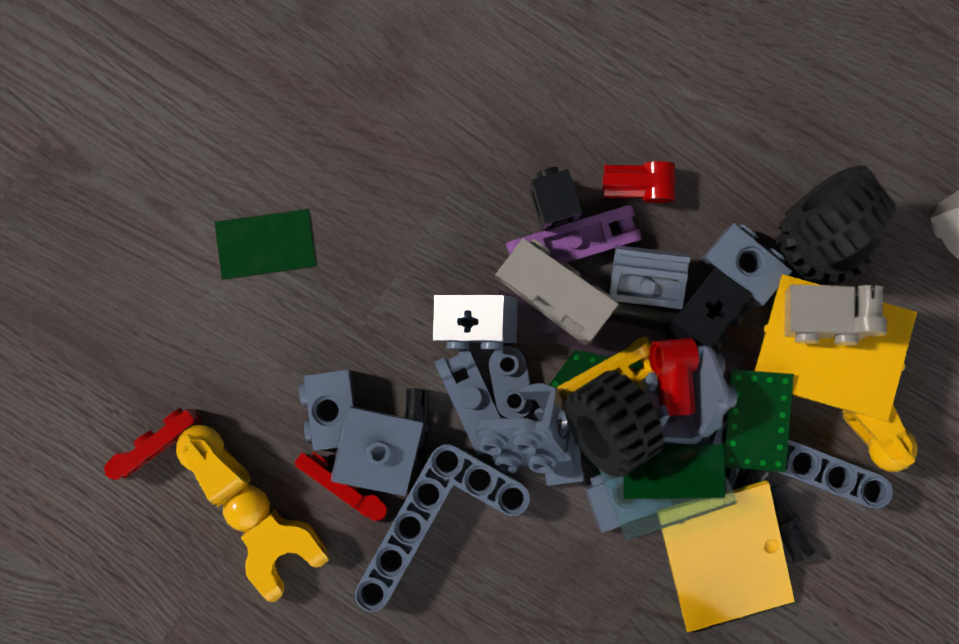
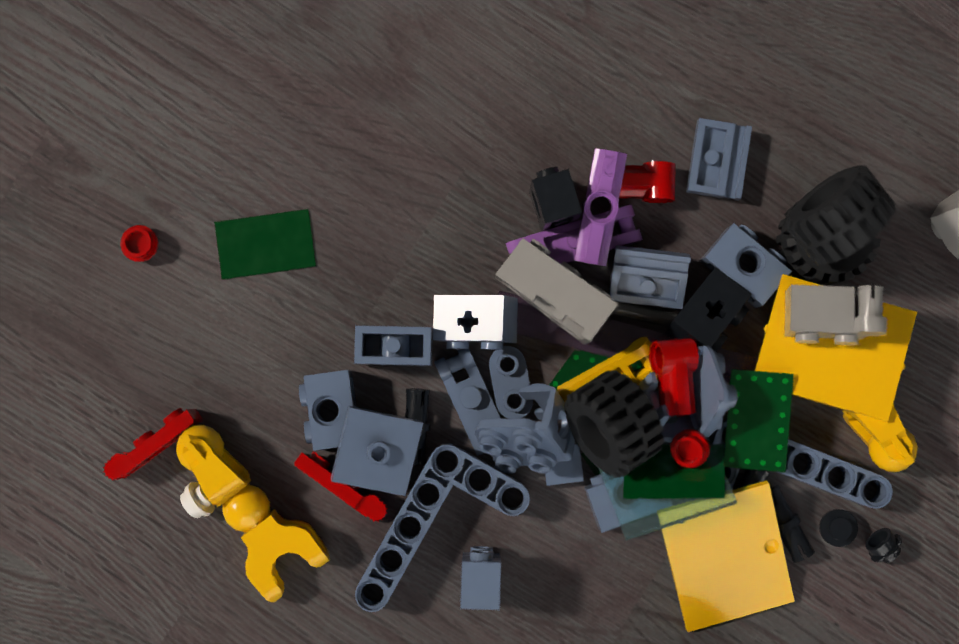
none -> red plate [120,225,159,262]
none -> white plate [180,482,215,518]
none -> sand blue brick [354,326,433,366]
none -> sand blue brick [460,546,501,610]
none -> medium lavender piece [574,148,627,266]
none -> red plate [670,429,710,468]
none -> sand blue plate [686,118,752,201]
none -> black plate [819,509,858,547]
none -> black plate [865,528,902,563]

